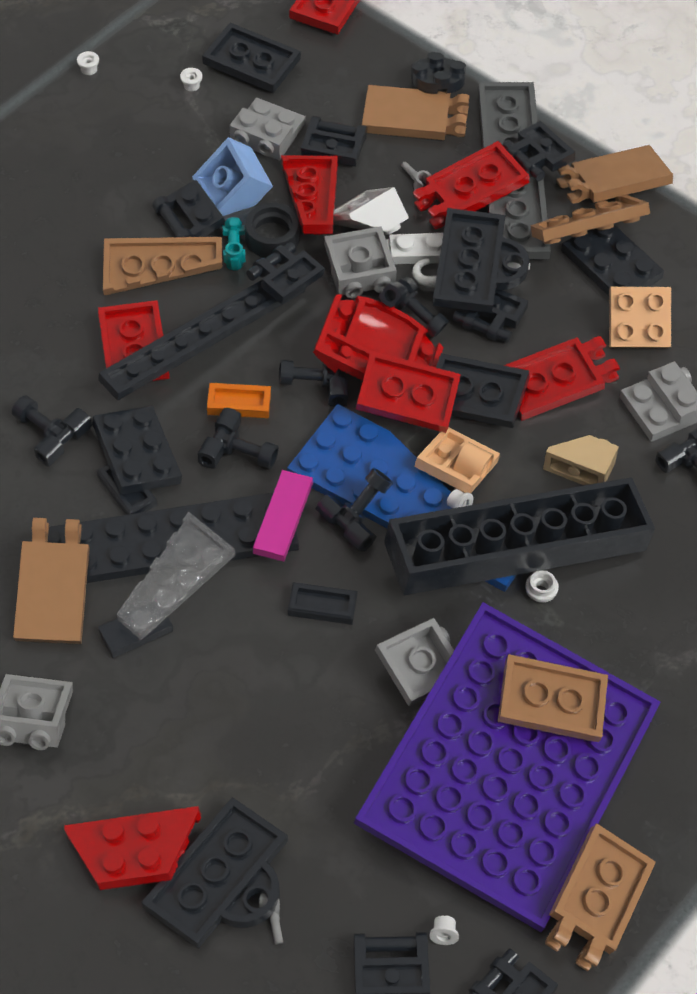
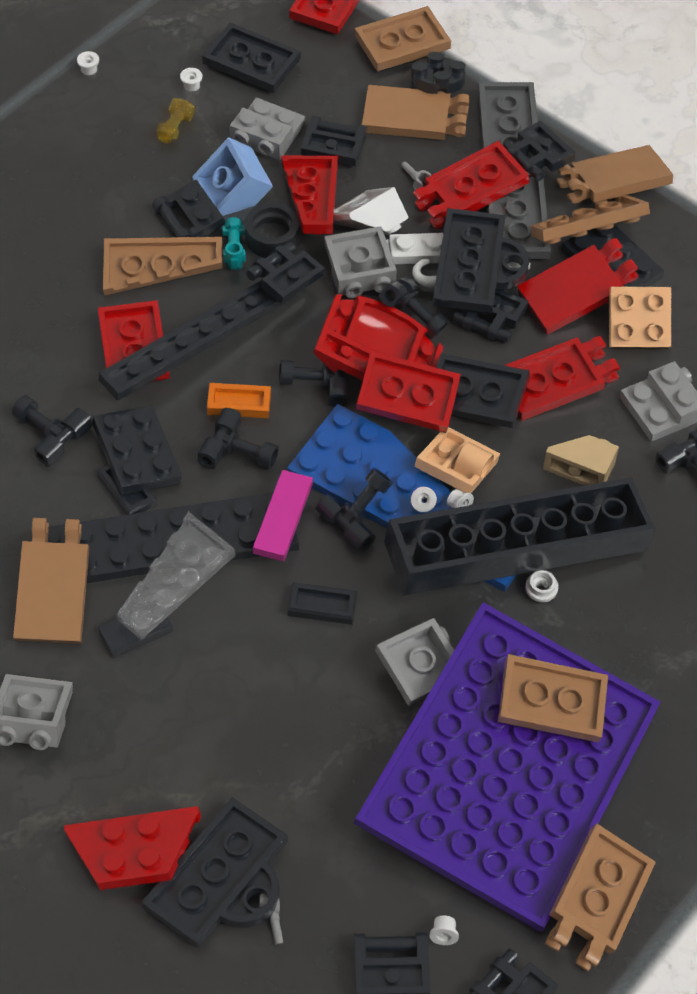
none -> clear yellow bar [157,97,196,143]
none -> medium nougat plate [355,6,451,72]
none -> white piece [411,487,437,513]
none -> red tile [517,238,638,335]

